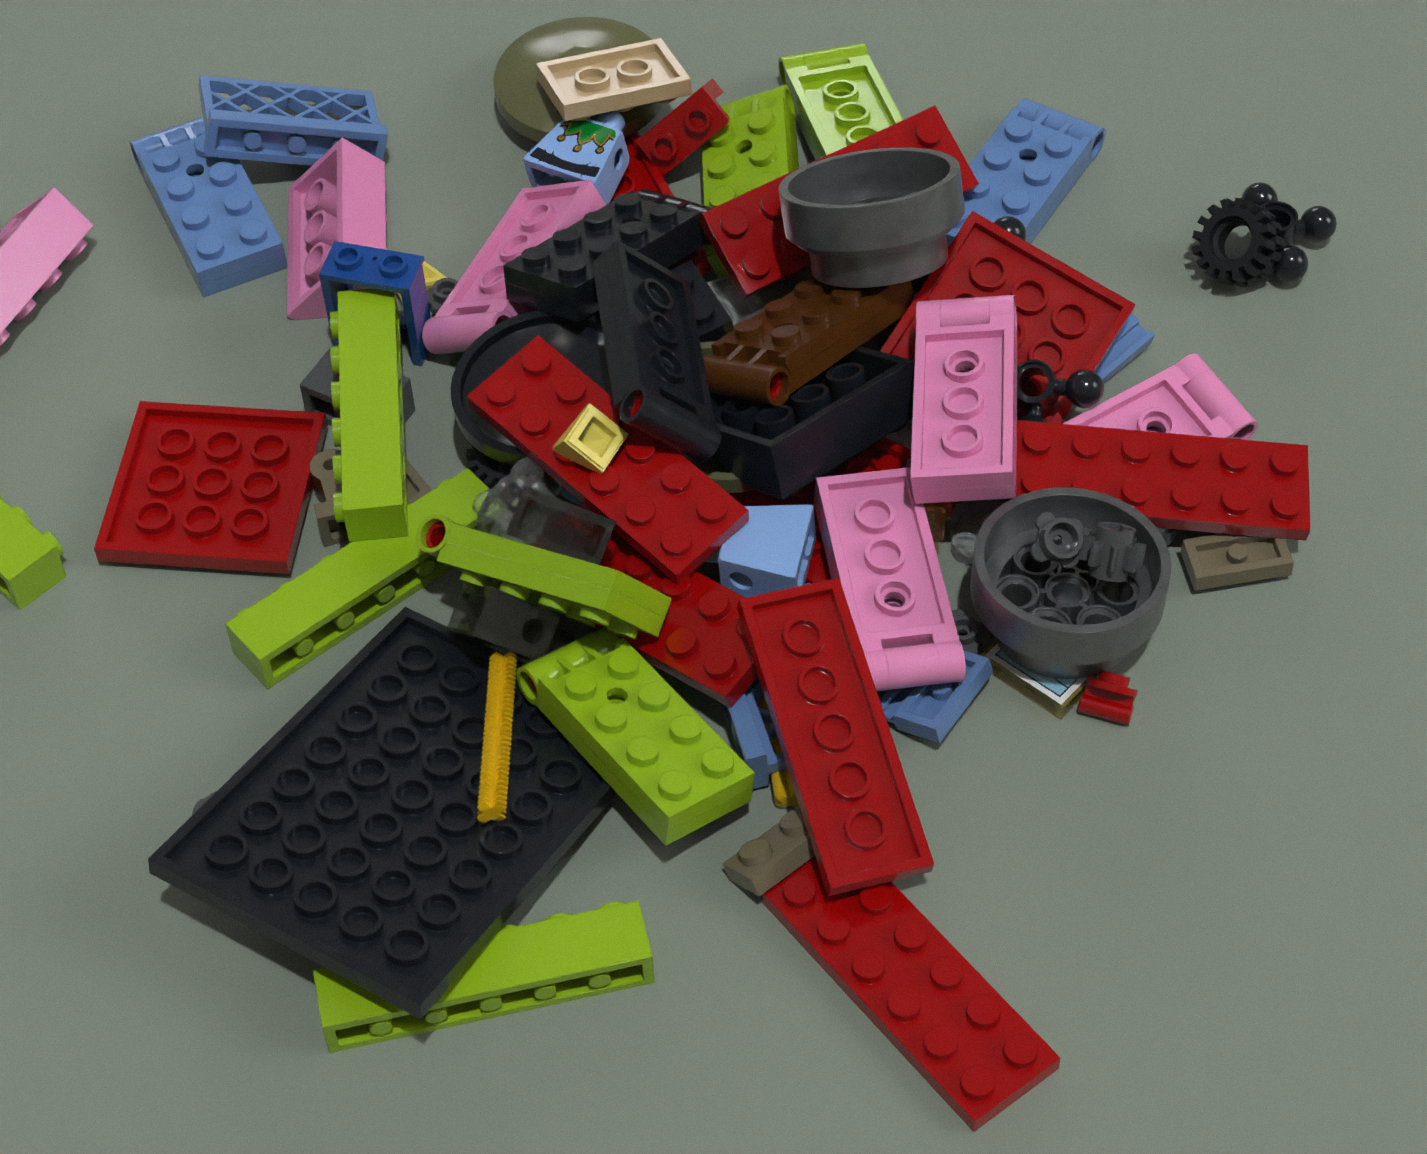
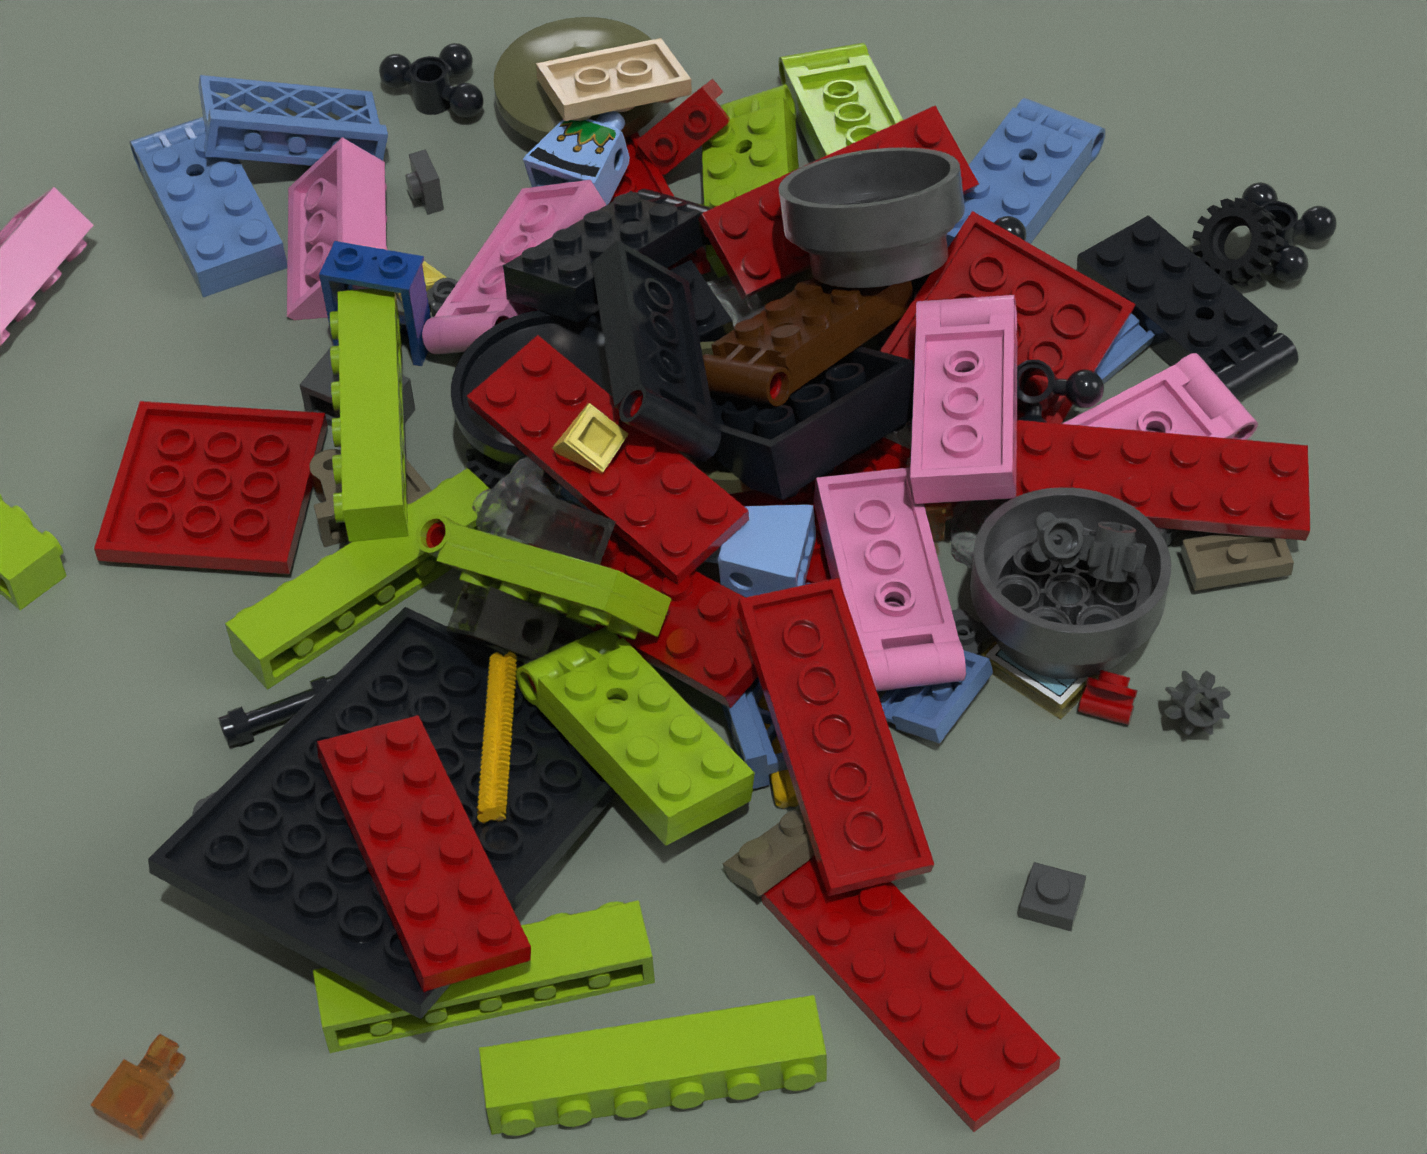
none -> clear orange plate [90,1034,186,1139]
none -> black bar [218,674,335,746]
none -> red plate [317,715,531,992]
none -> black piece [379,43,484,118]
none -> dark grey plate [405,149,444,215]
none -> lime brick [479,995,827,1136]
none -> dark grey plate [1019,862,1086,932]
none -> black hinge [1076,215,1298,400]
none -> dark grey gear [1164,670,1231,735]

